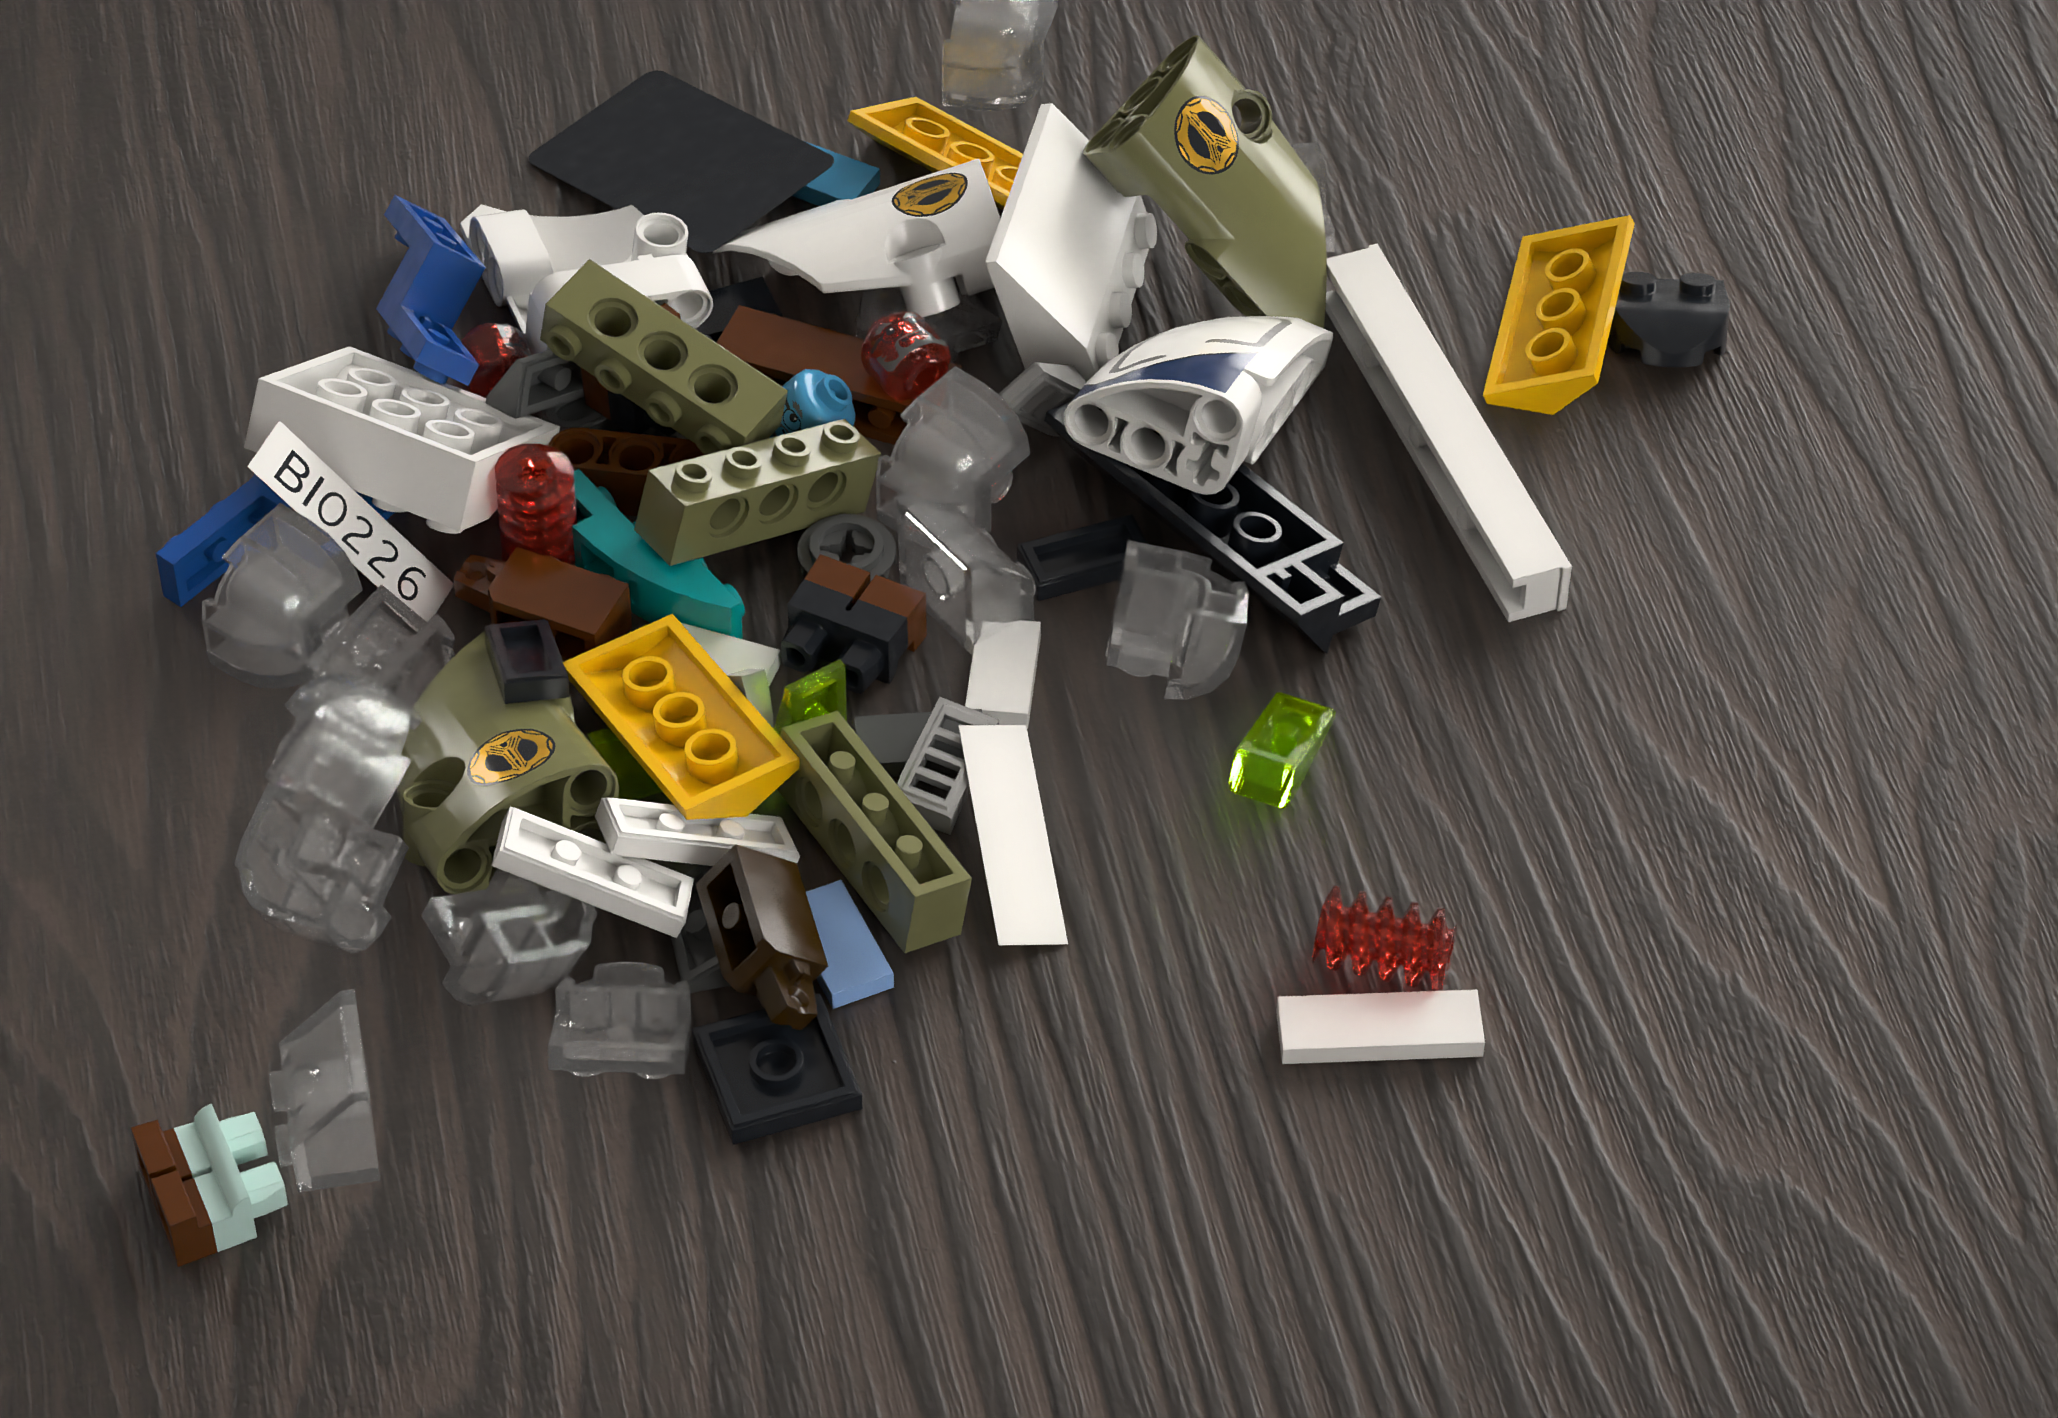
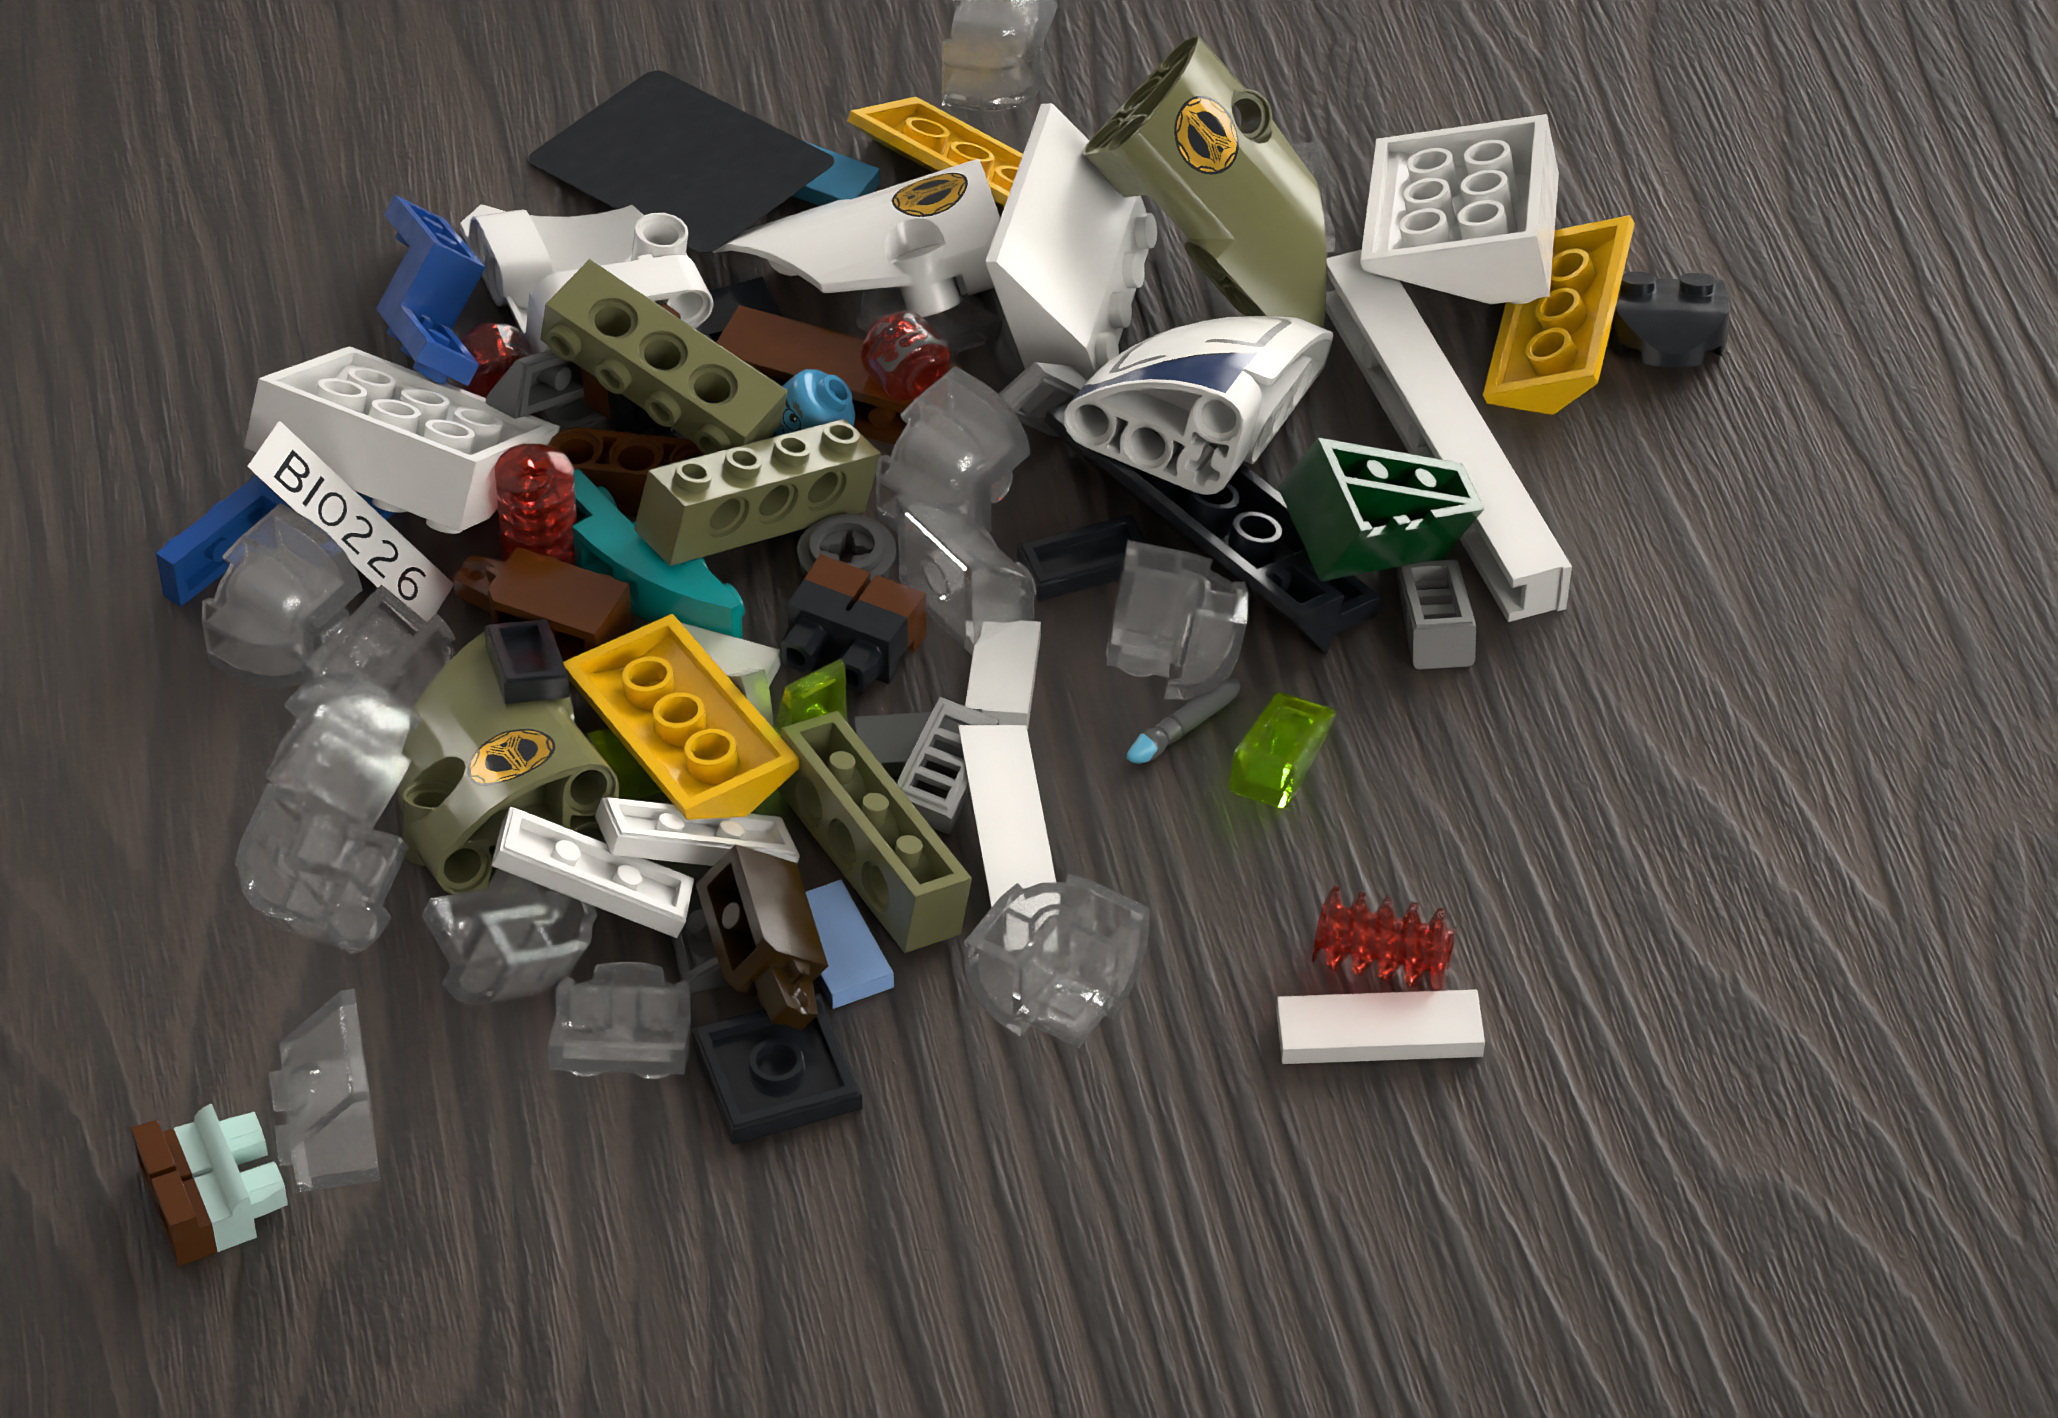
none -> clear brick [964,874,1150,1048]
none -> dark grey piece [1126,678,1241,764]
none -> dark green wedge [1278,438,1484,581]
none -> white slope [1360,114,1559,304]
none -> light grey slope [1396,560,1476,670]

